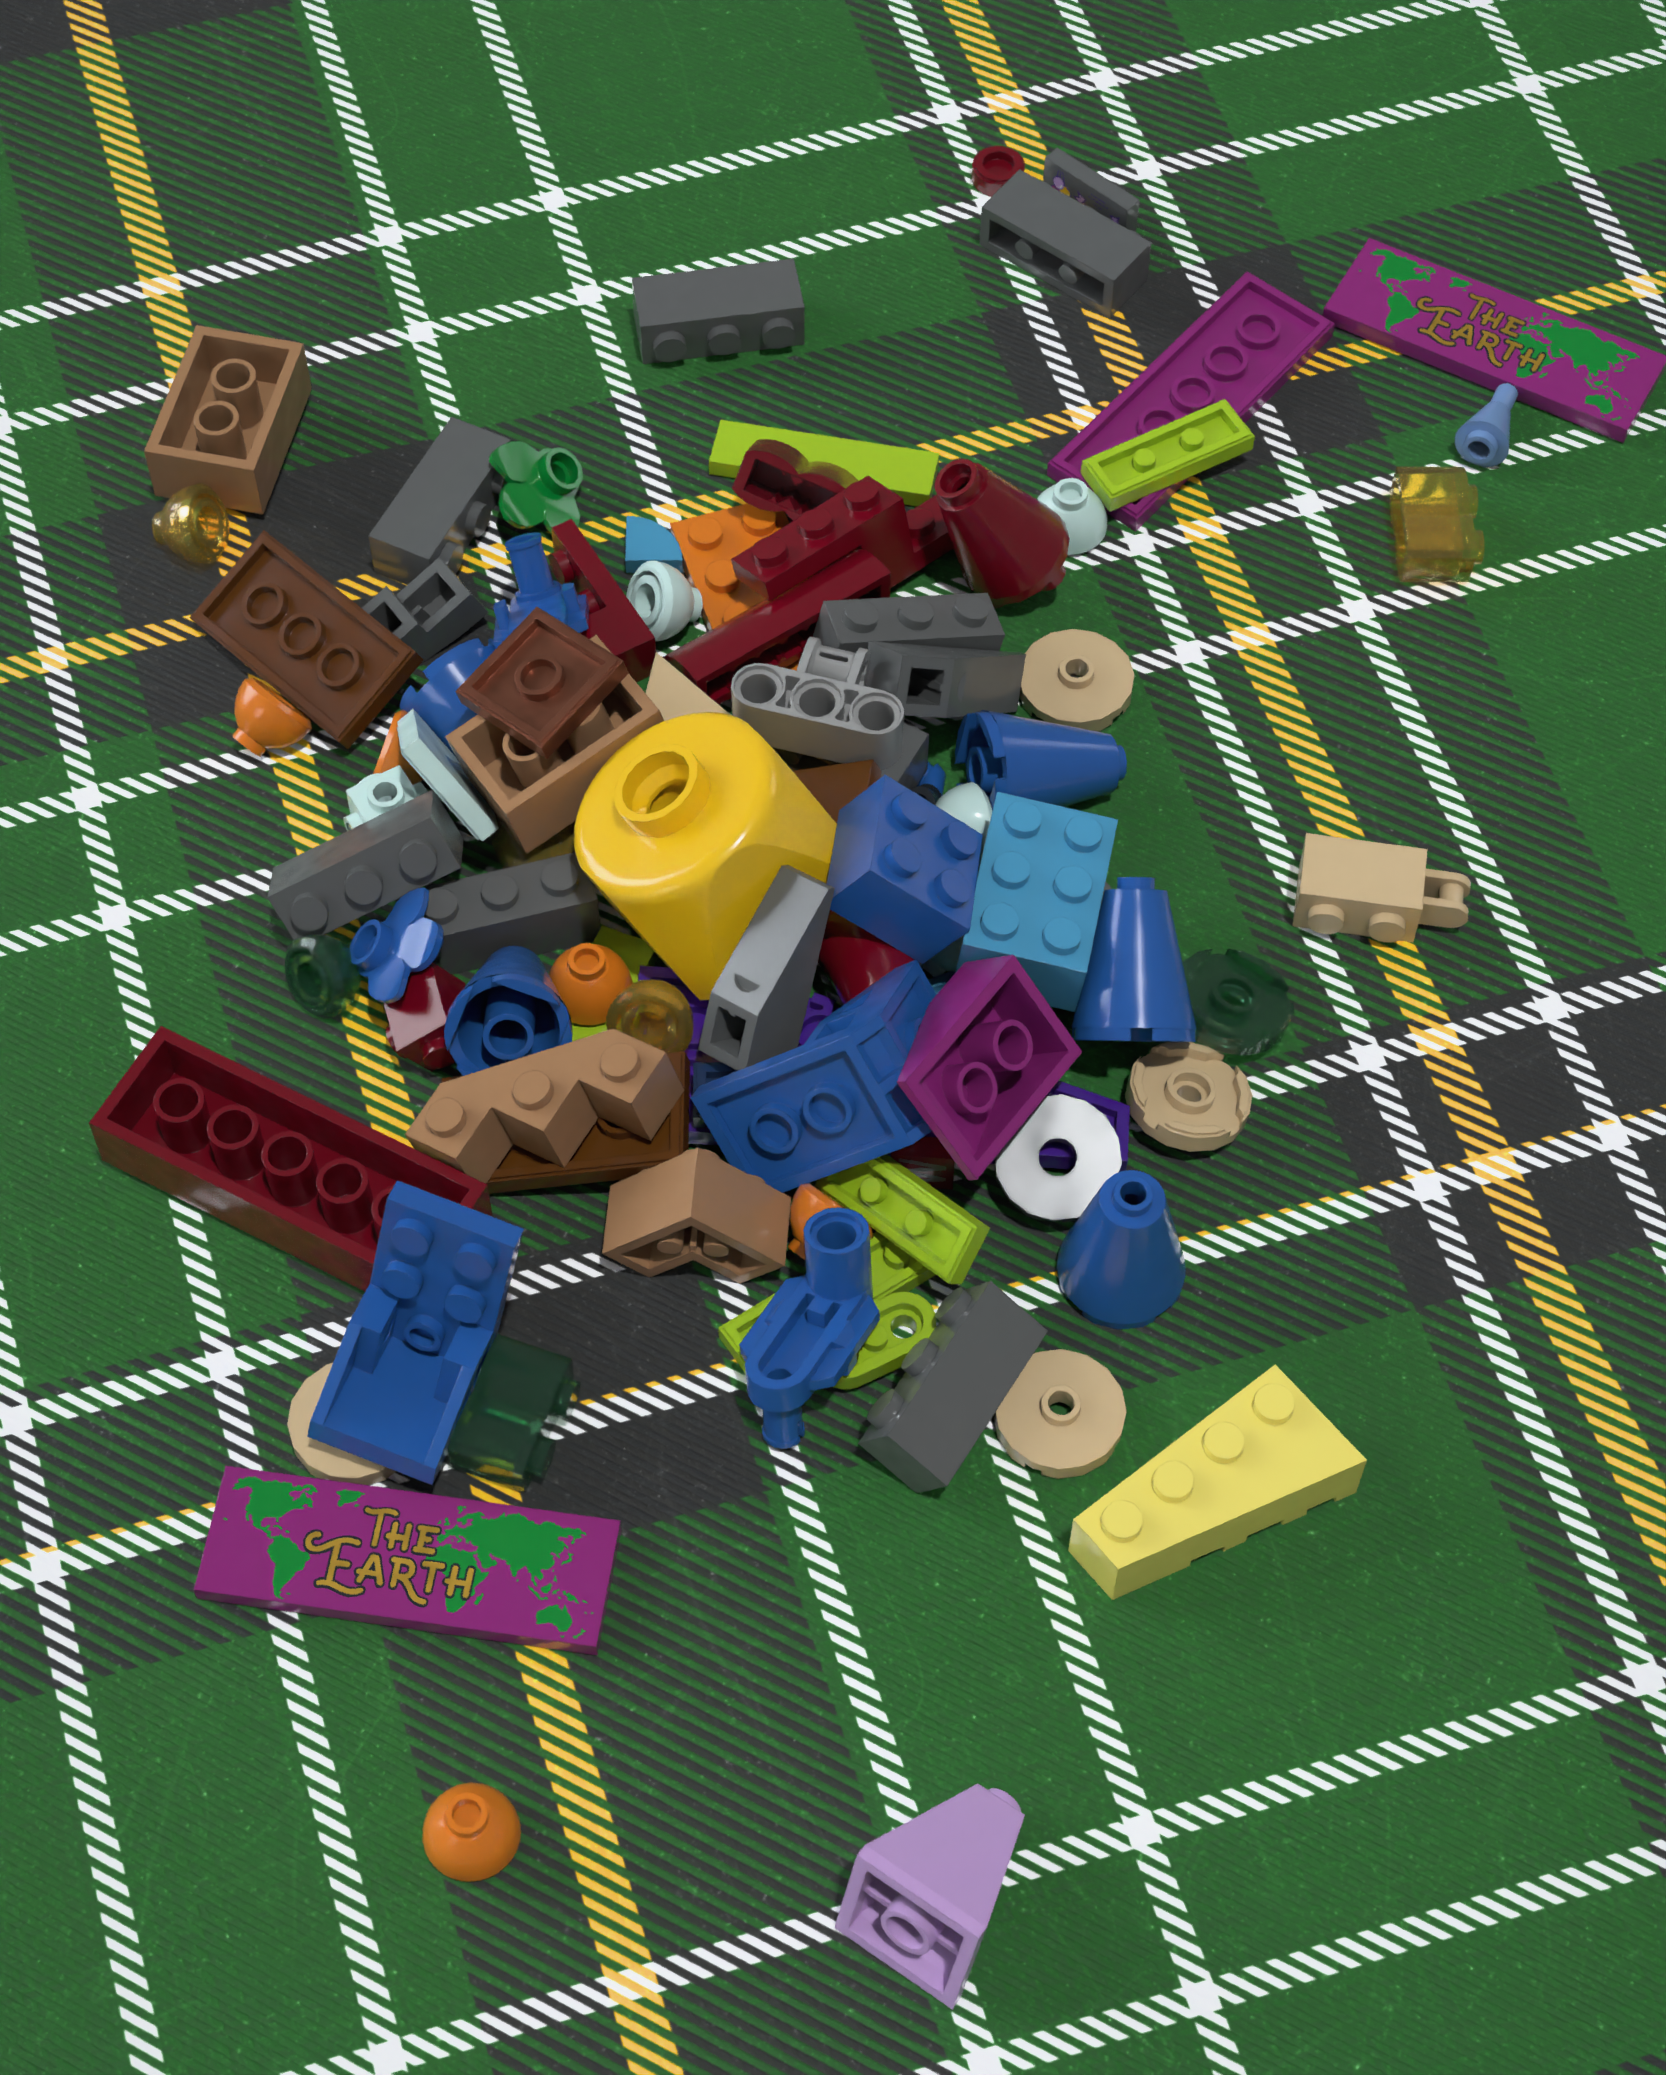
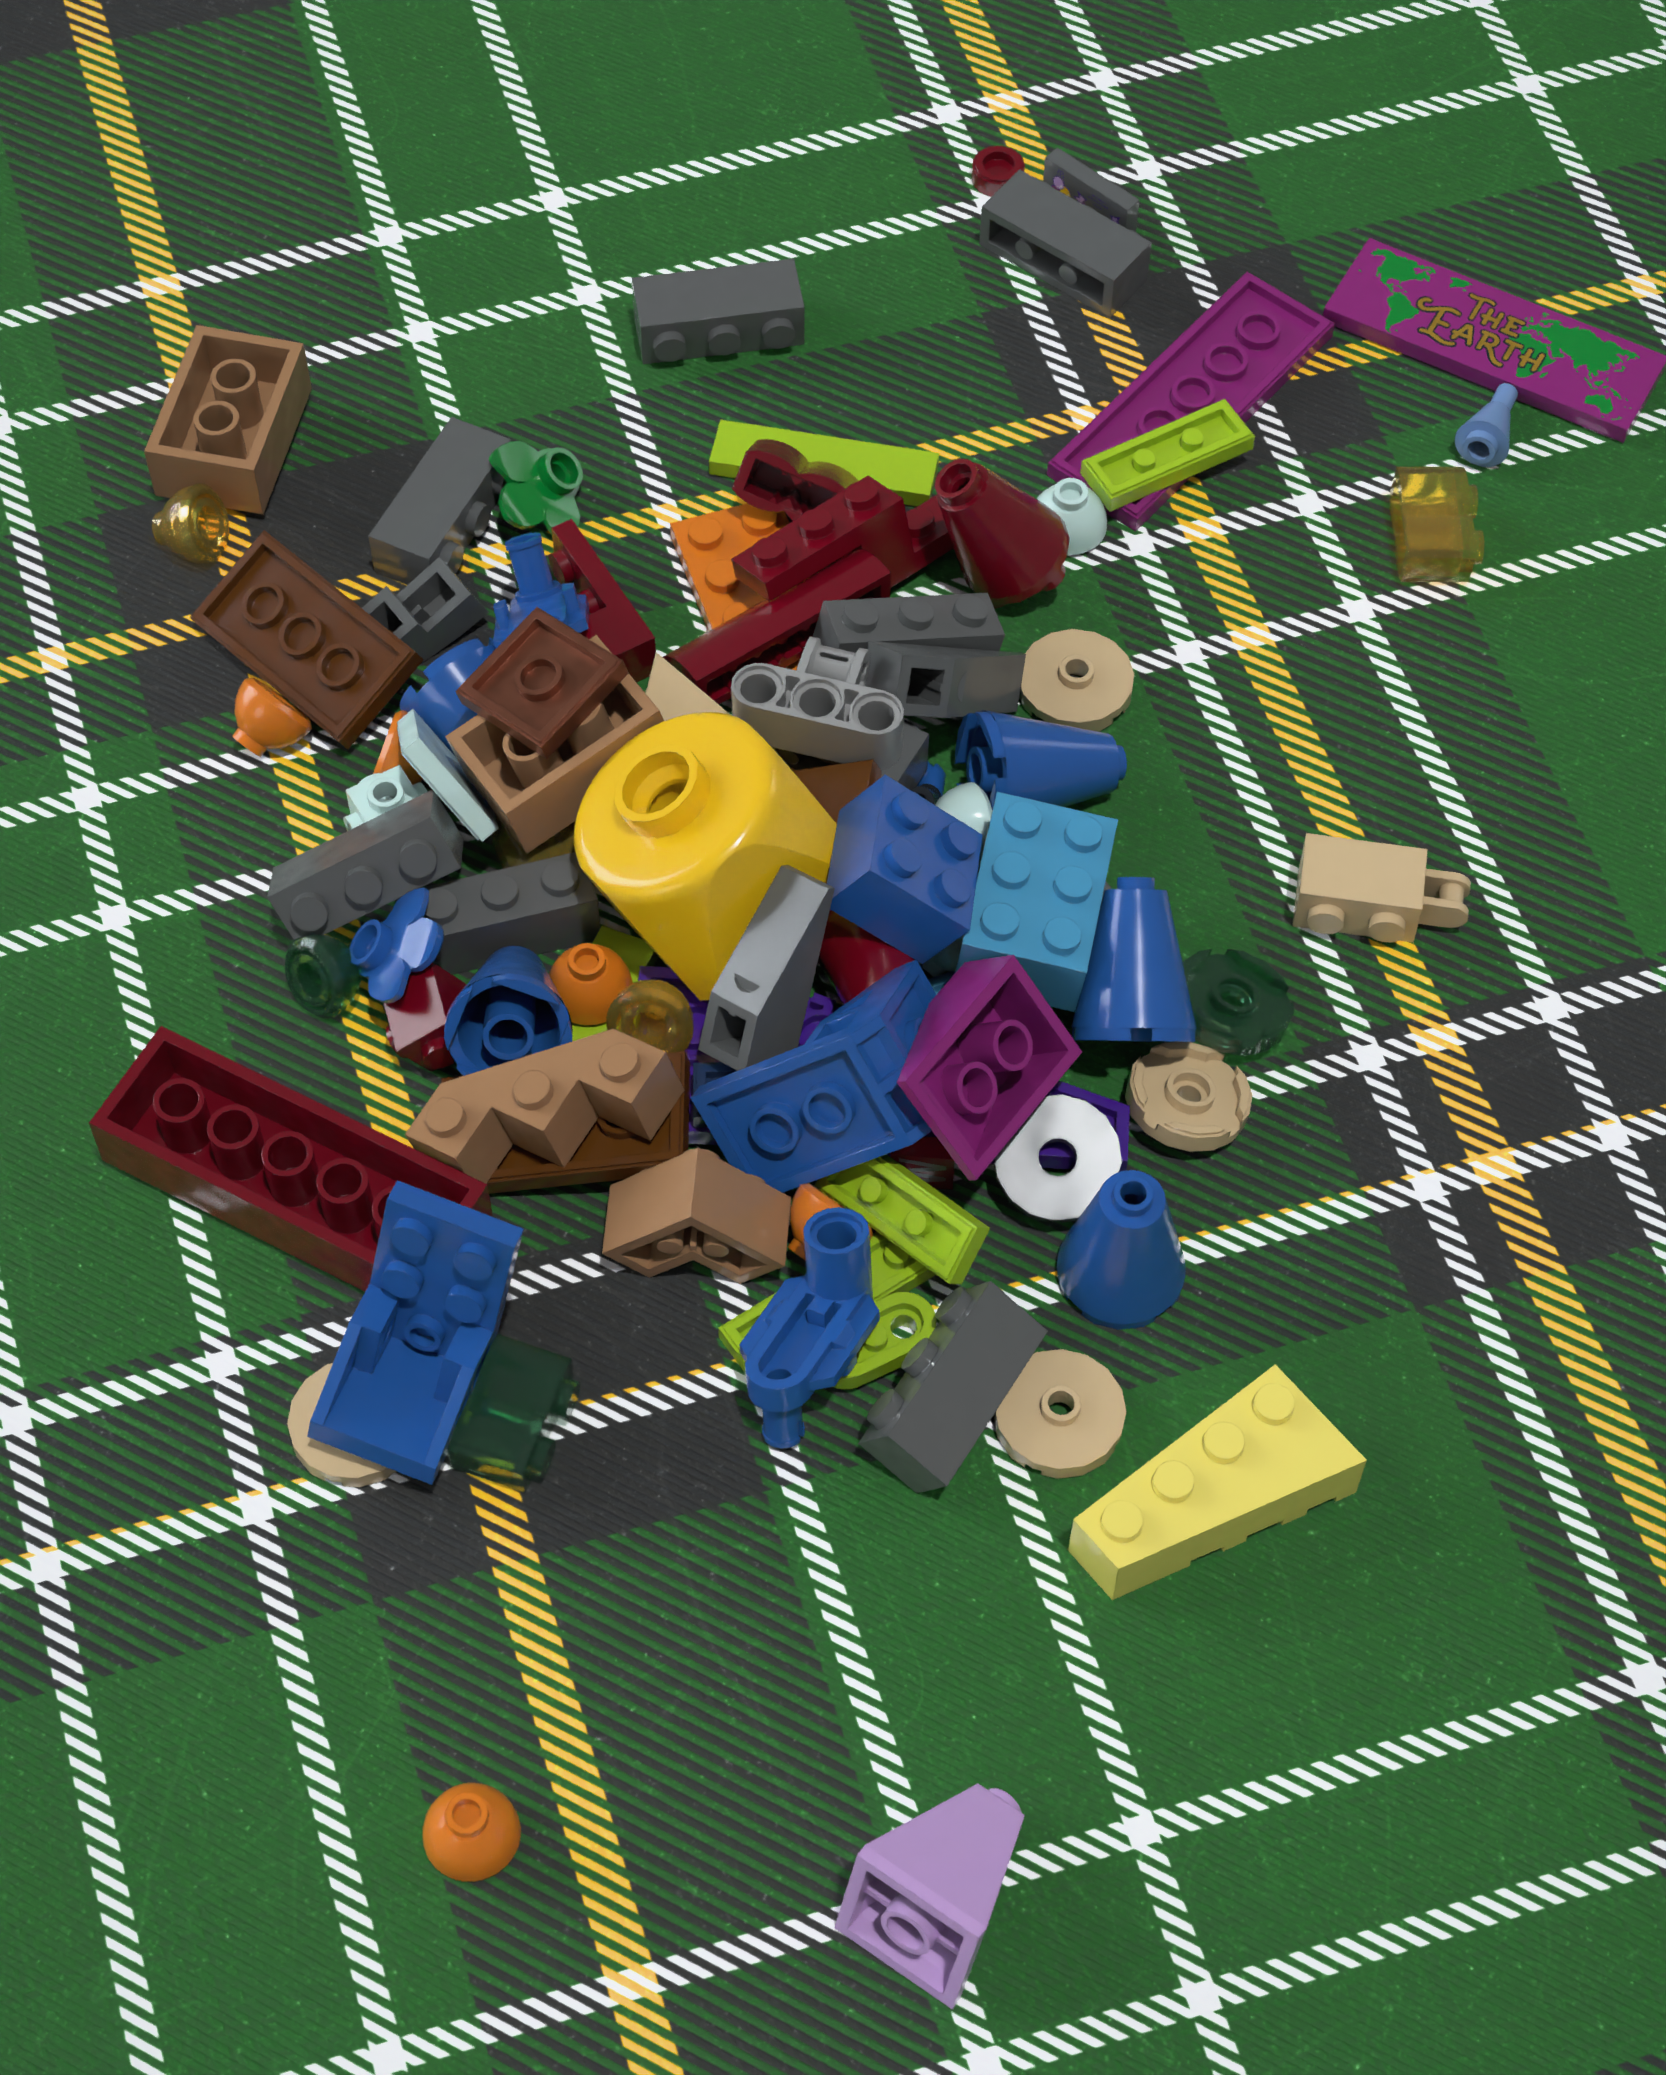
magenta tile [194,1466,622,1655] -> none
dark azure tile [625,516,683,573] -> none
light aqua brick [626,560,703,642] -> none

